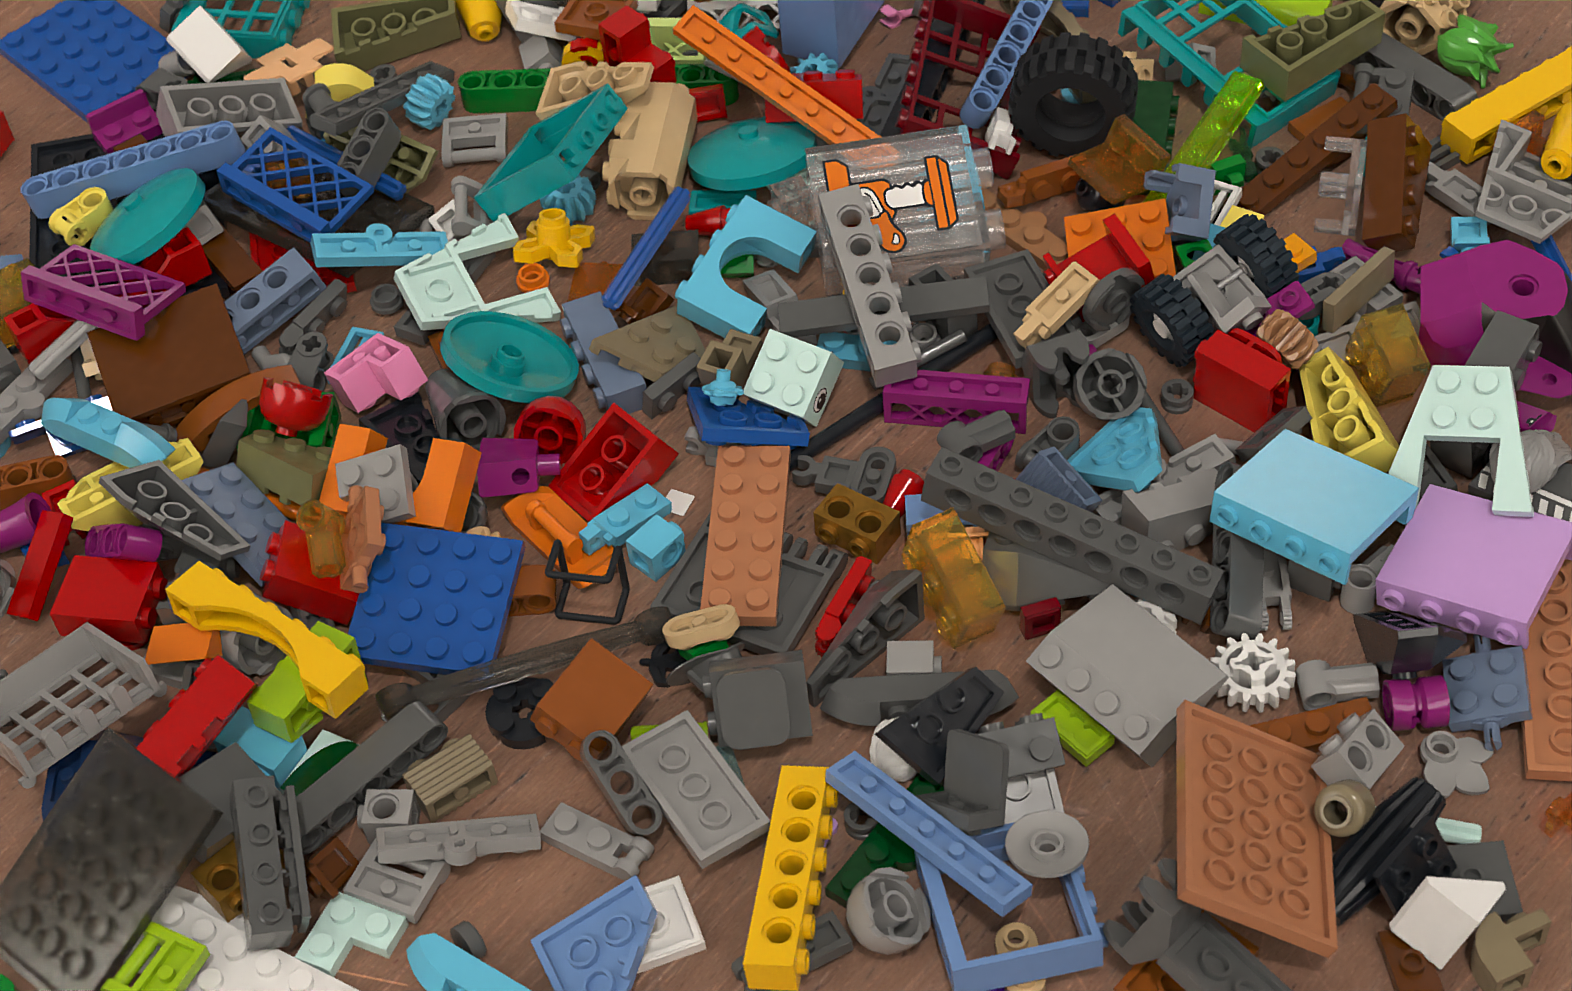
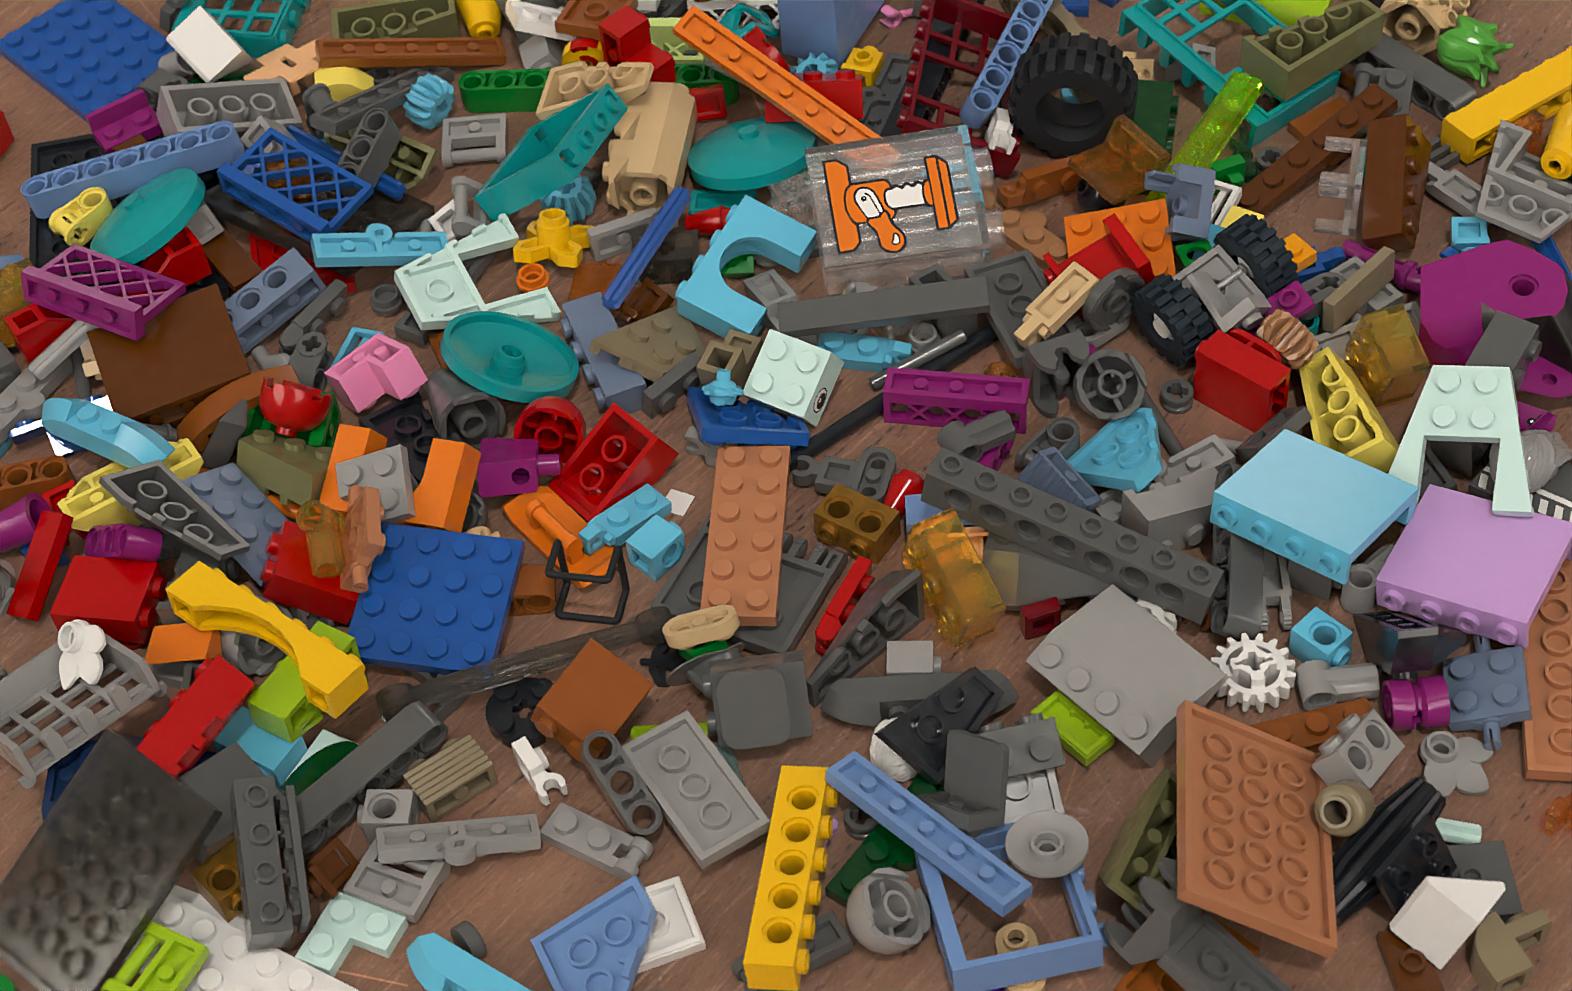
light grey brick [818,184,922,387] -> none
none -> white plate [58,619,106,690]
none -> dark orange tile [315,37,506,68]
none -> white plate [511,736,568,806]
none -> light grey hinge [586,208,679,262]
none -> yellow brick [841,46,884,88]
none -> olive wedge [1098,767,1177,911]
none -> medium azure brick [1288,607,1353,667]

